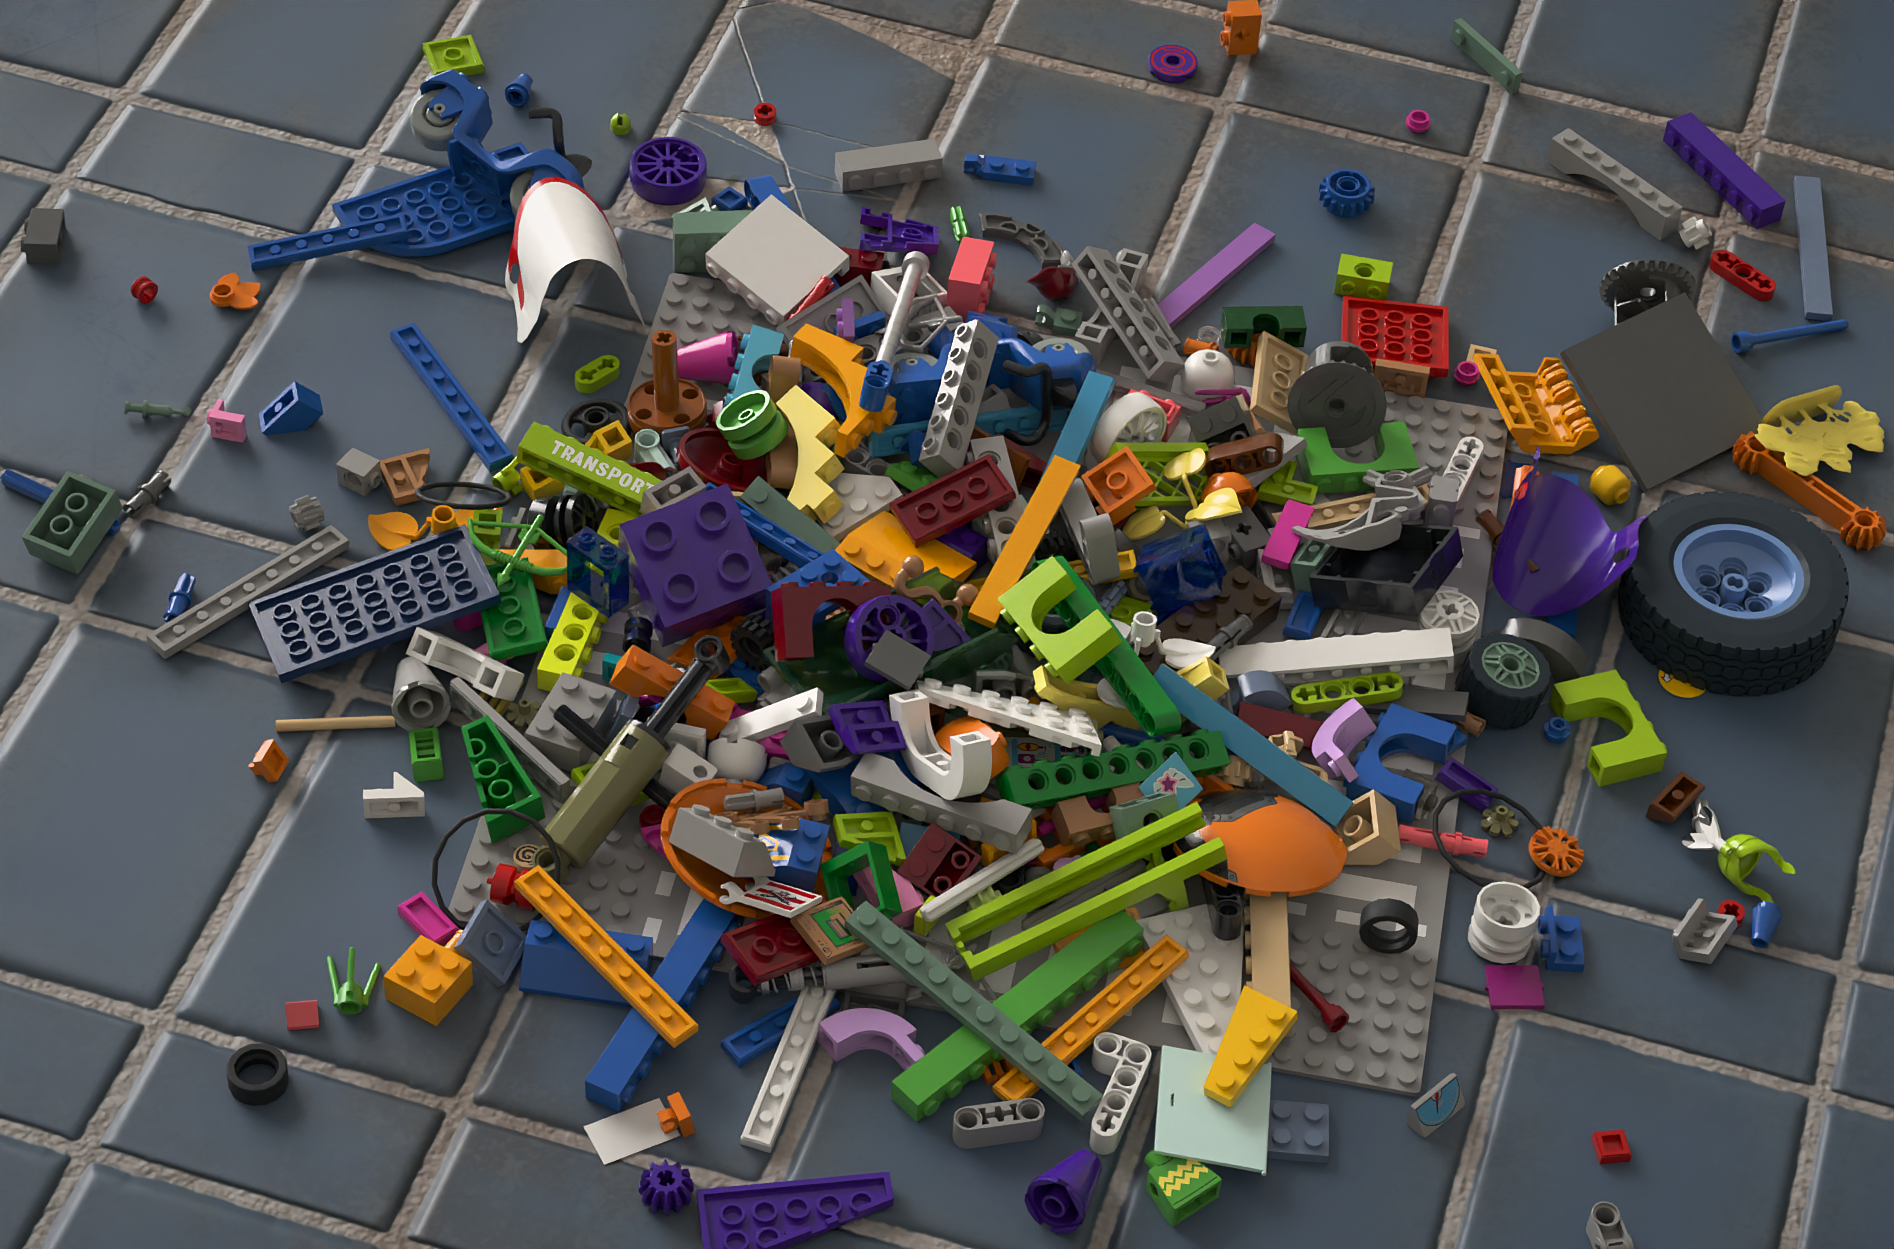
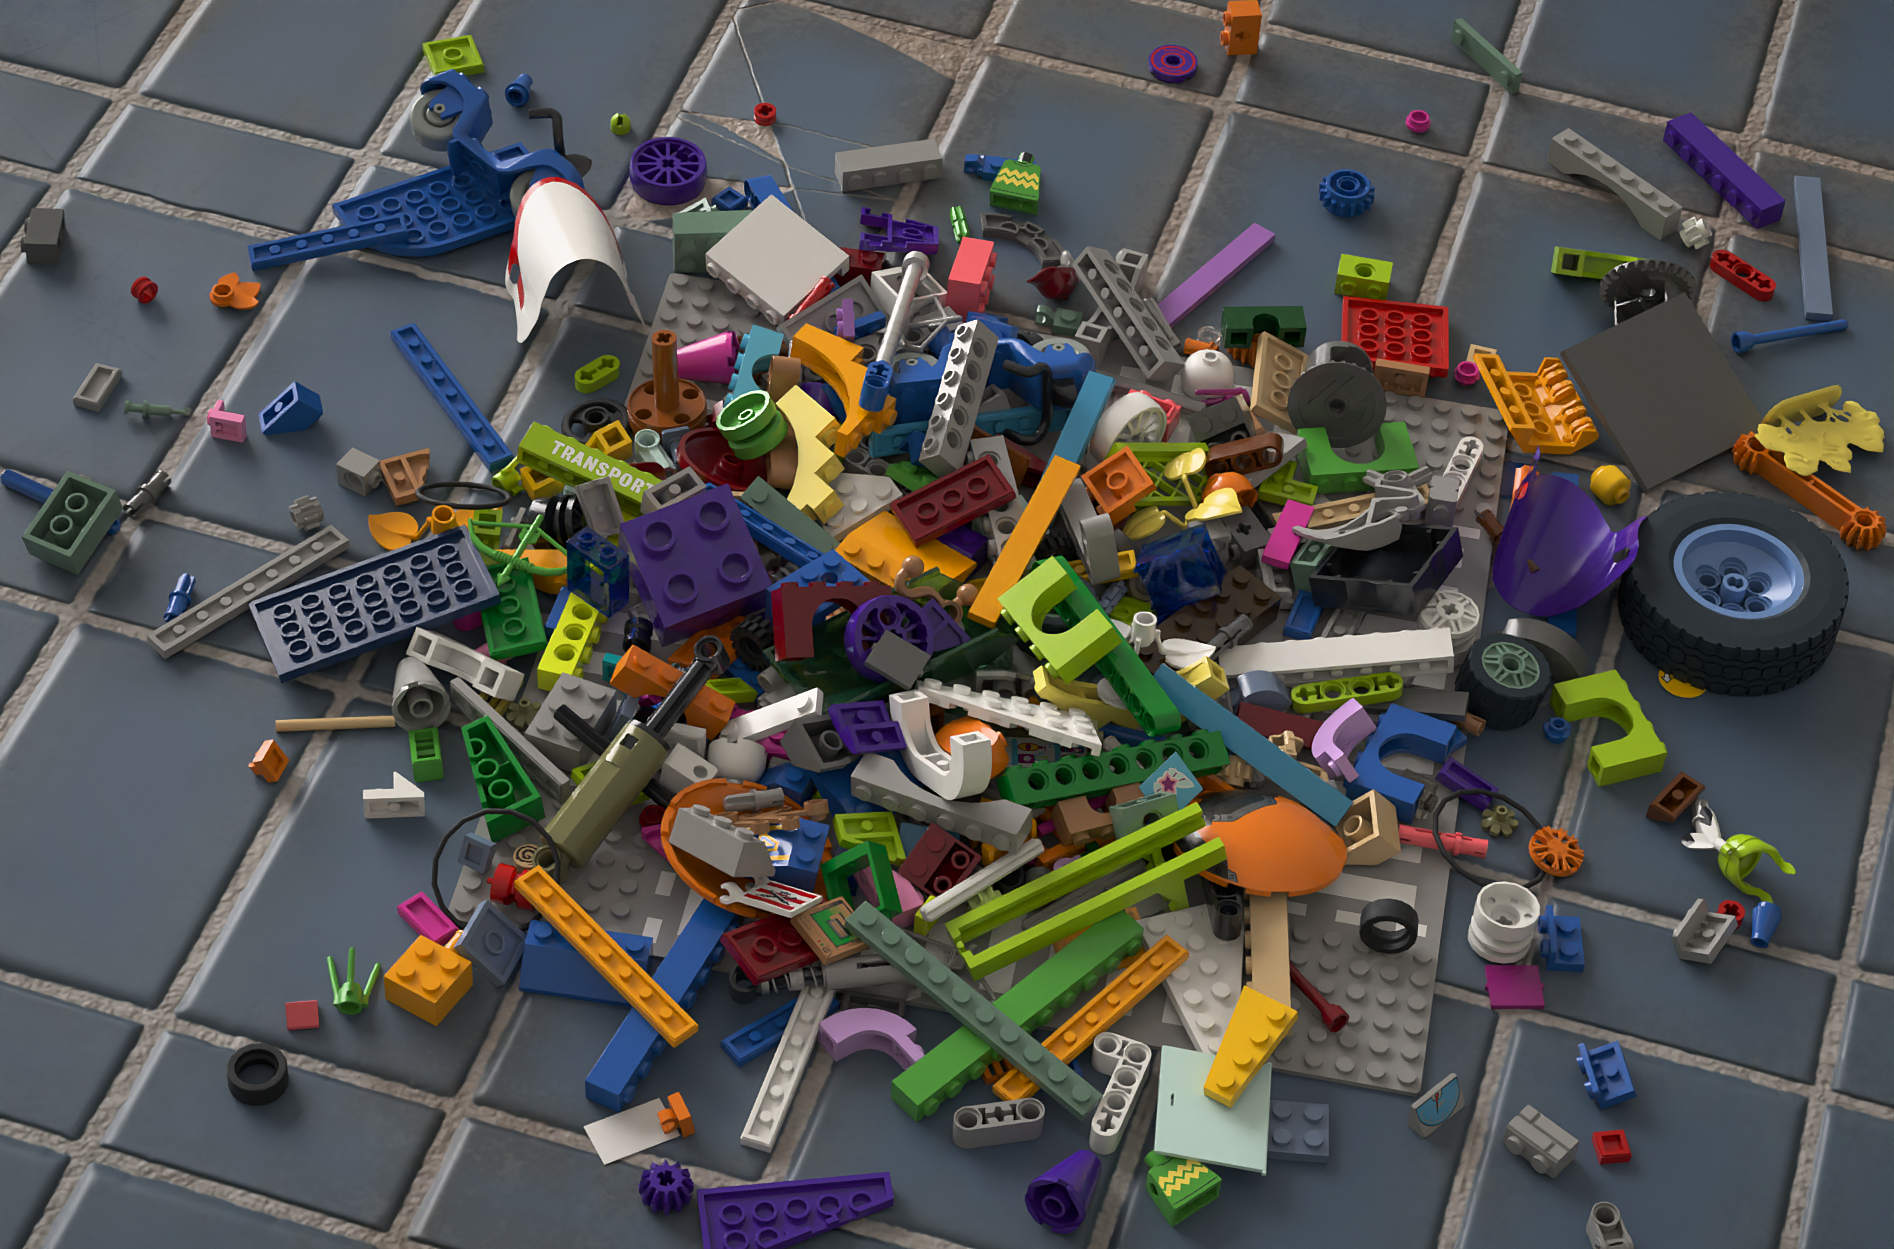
none -> light grey tile [73,363,122,412]
none -> sand blue tile [458,832,497,874]
none -> light grey hinge [574,476,625,541]
none -> bright green torso [990,152,1041,215]
none -> light grey brick [1502,1105,1580,1179]
none -> lime arch [1551,246,1645,279]
none -> blue bracket [1576,1040,1637,1109]

